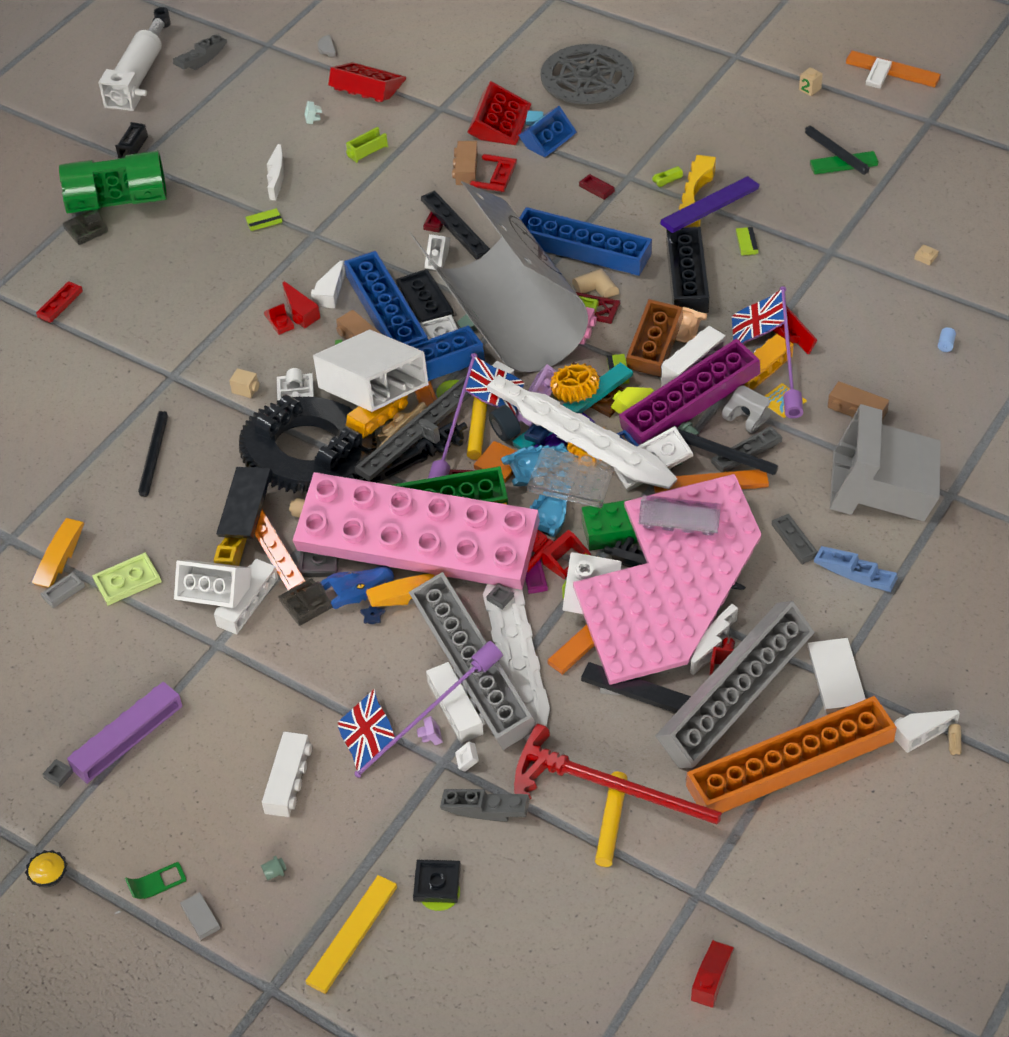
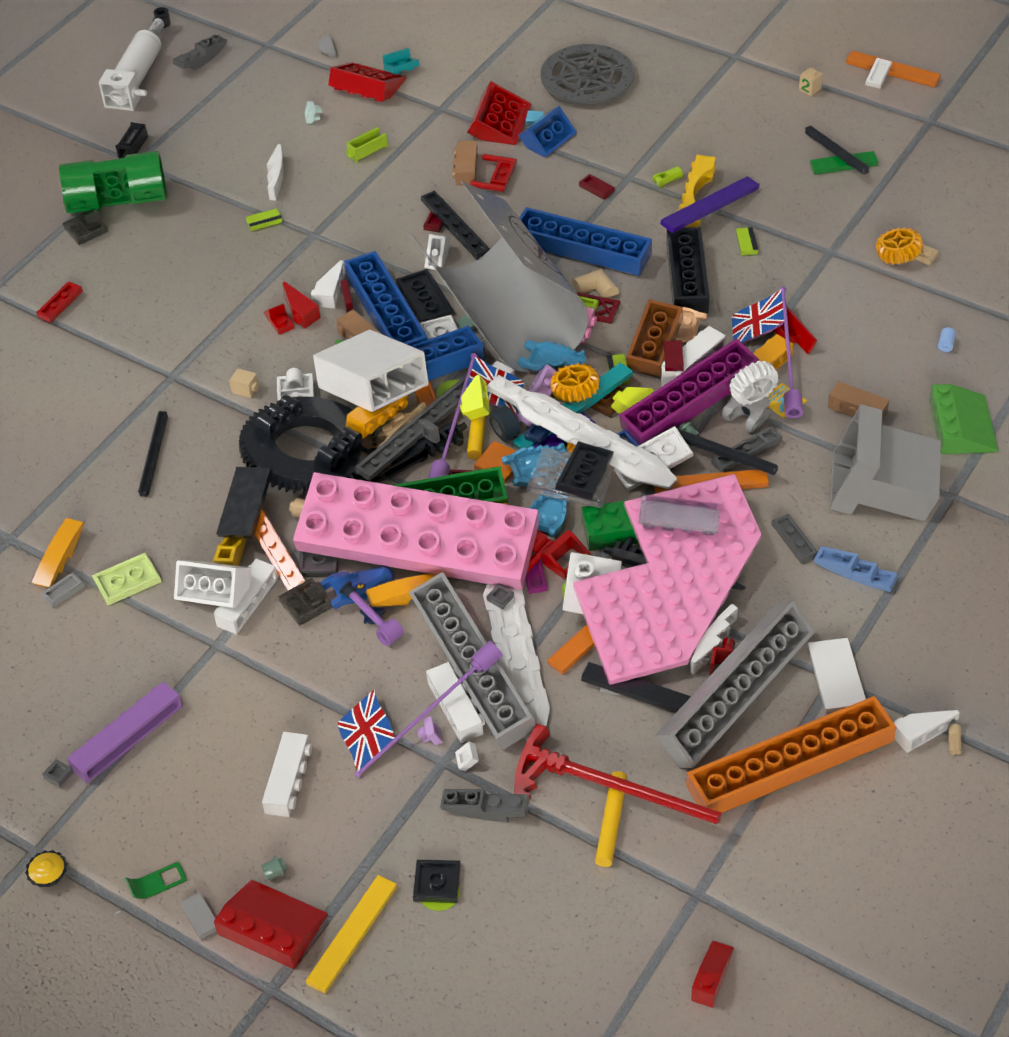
none -> red slope [213,879,328,969]
none -> medium lavender piece [339,581,404,646]
none -> dark red tile [340,280,353,313]
none -> teal bracket [382,48,420,74]
none -> neon yellow slope [460,375,490,420]
none -> dark azure animal [517,340,586,371]
none -> black tile [555,441,614,500]
none -> dark red tile [664,340,684,371]
none -> white gear [729,361,779,405]
none -> light orange gear [875,227,923,265]
none -> bright green slope [929,384,998,454]

